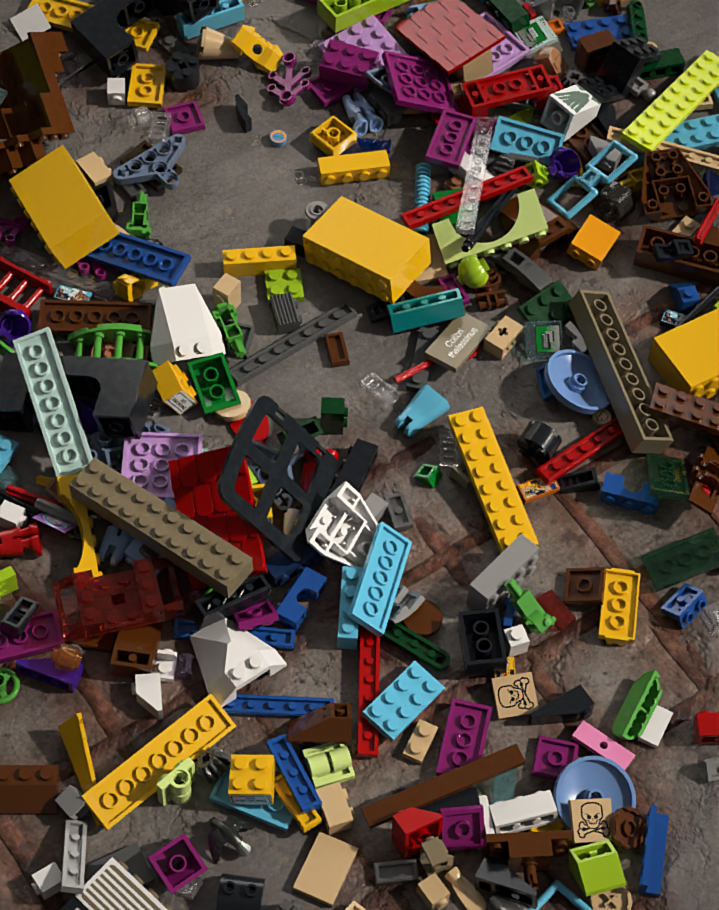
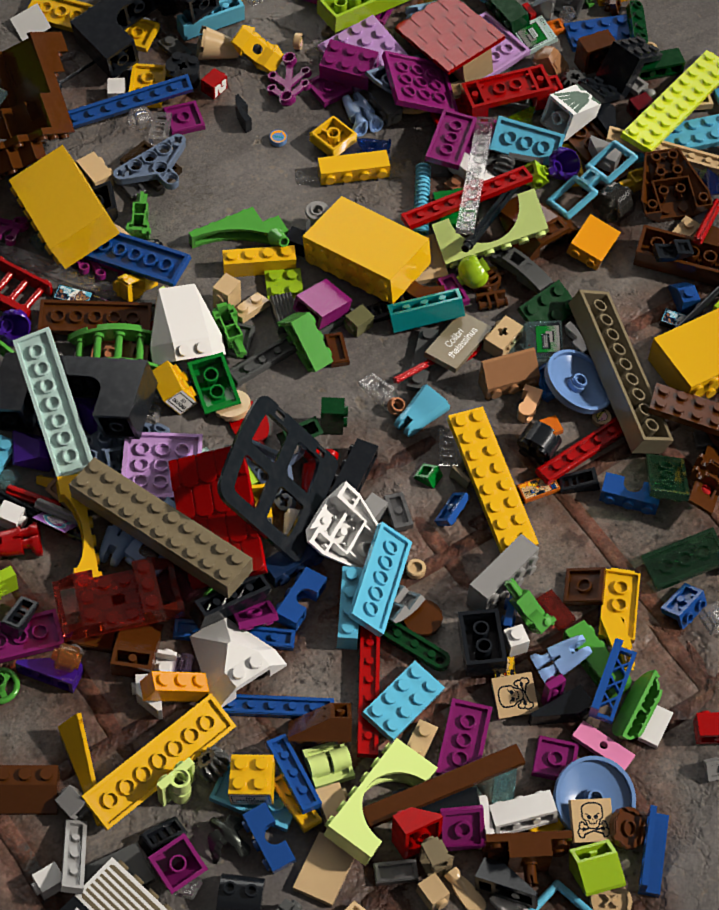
none -> dark purple slope [12,430,53,472]
none -> blue plate [68,74,194,129]
none -> black slope [138,816,187,857]
none -> light orange brick [140,671,209,702]
none -> bright green arch [189,207,289,249]
none -> red brick [201,68,228,99]
none -> tan plate [234,292,270,323]
none -> blue arch [241,802,296,874]
none -> bright green cone [268,228,289,247]
none -> bright green wedge [277,312,334,372]
none -> tan tile [293,33,303,50]
none -> magenta brick [293,279,352,330]
none -> yellowish green arch [324,738,438,866]
none -> olive brick [345,305,374,338]
none -> nougat plate [387,397,406,416]
none -> tan tile [406,559,426,579]
none -> blue plate [434,492,470,526]
none -> medium nougat slope [478,347,540,400]
none -> light nougat leg [517,384,543,423]
none -> light blue piece [530,635,592,683]
none -> orange tile [539,415,564,436]
none -> magenta plate [541,674,567,705]
none -> bright green brick [562,620,632,699]
none -> blue fence [588,638,637,724]
none -> yellow arm [599,613,635,671]
none -> dark red brick [626,92,654,120]

